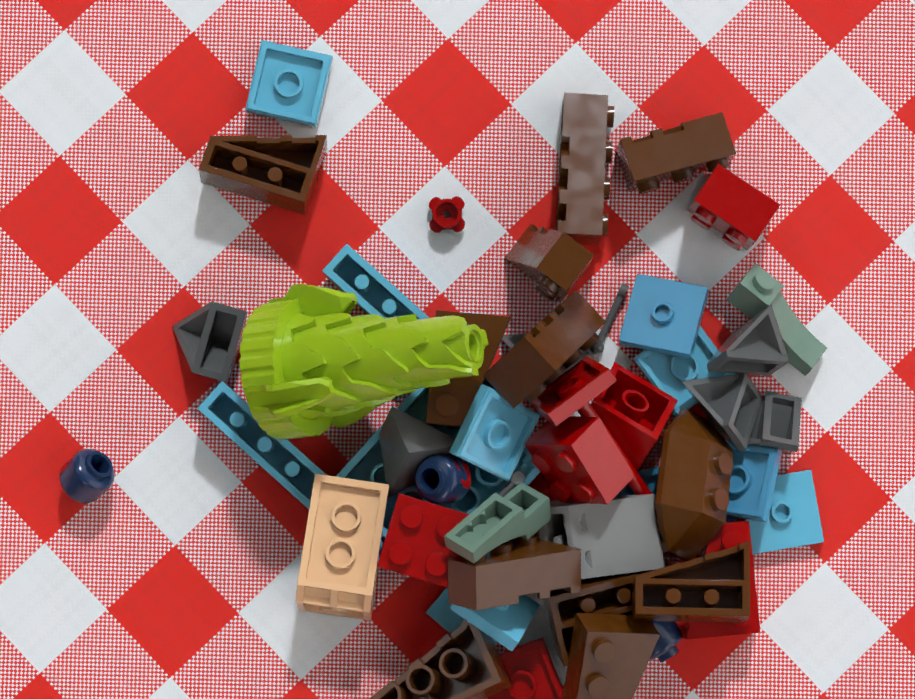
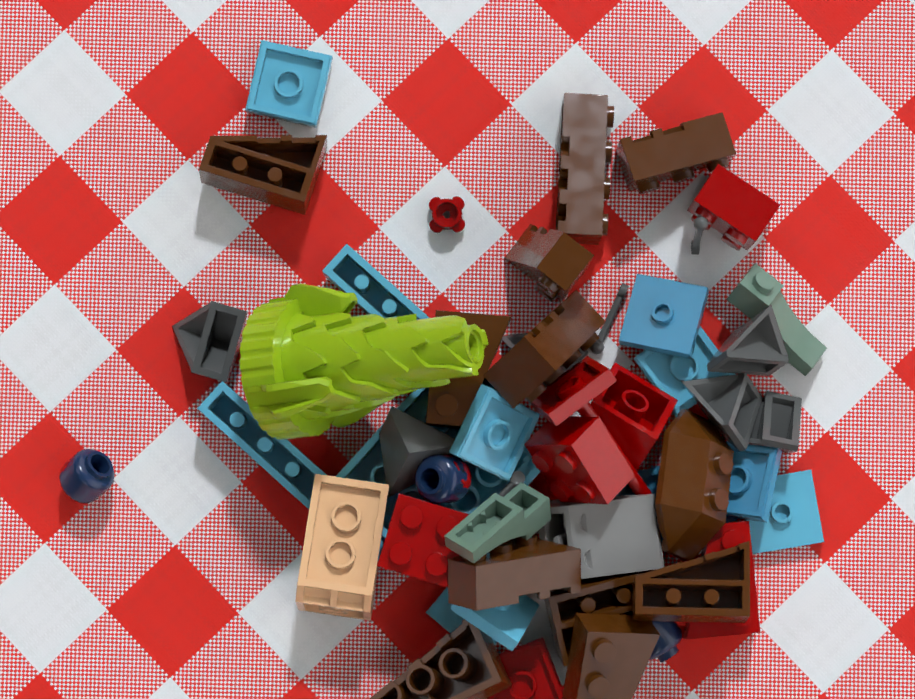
none -> dark grey hinge [691,217,708,255]

